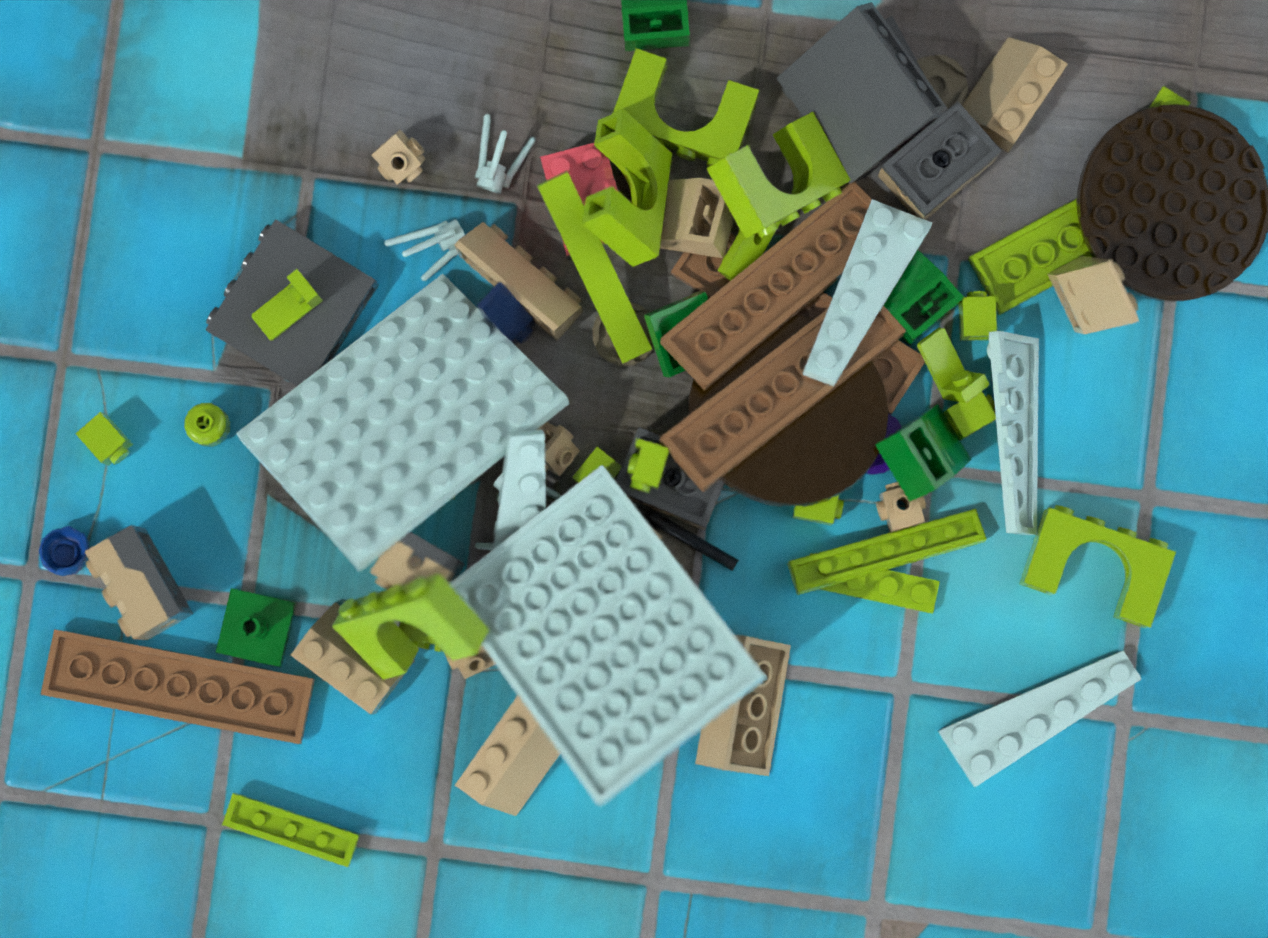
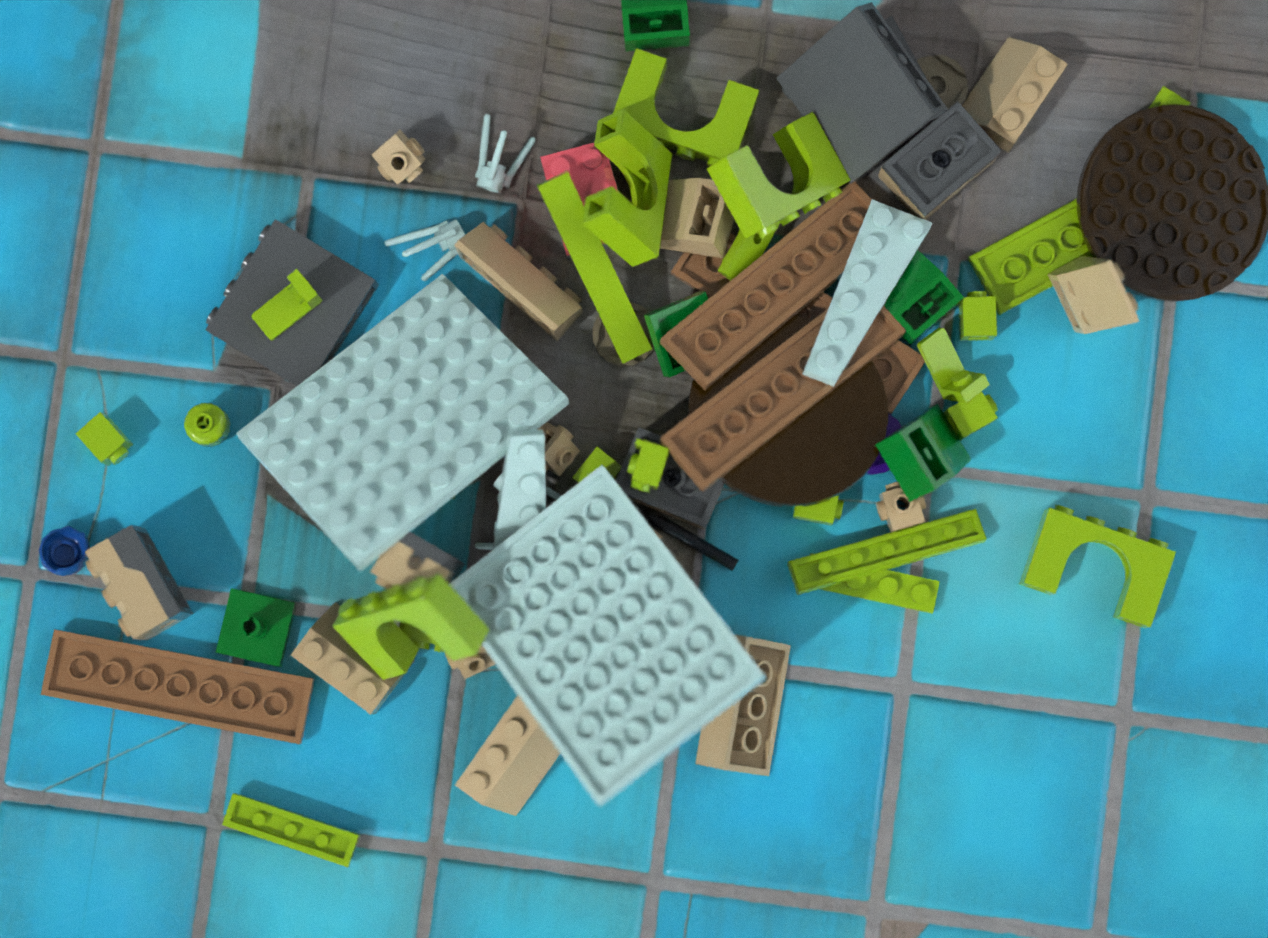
dark blue slope [477,281,535,345] -> none
light aqua wing [937,651,1142,787] -> none
light aqua wing [987,331,1039,535] -> none

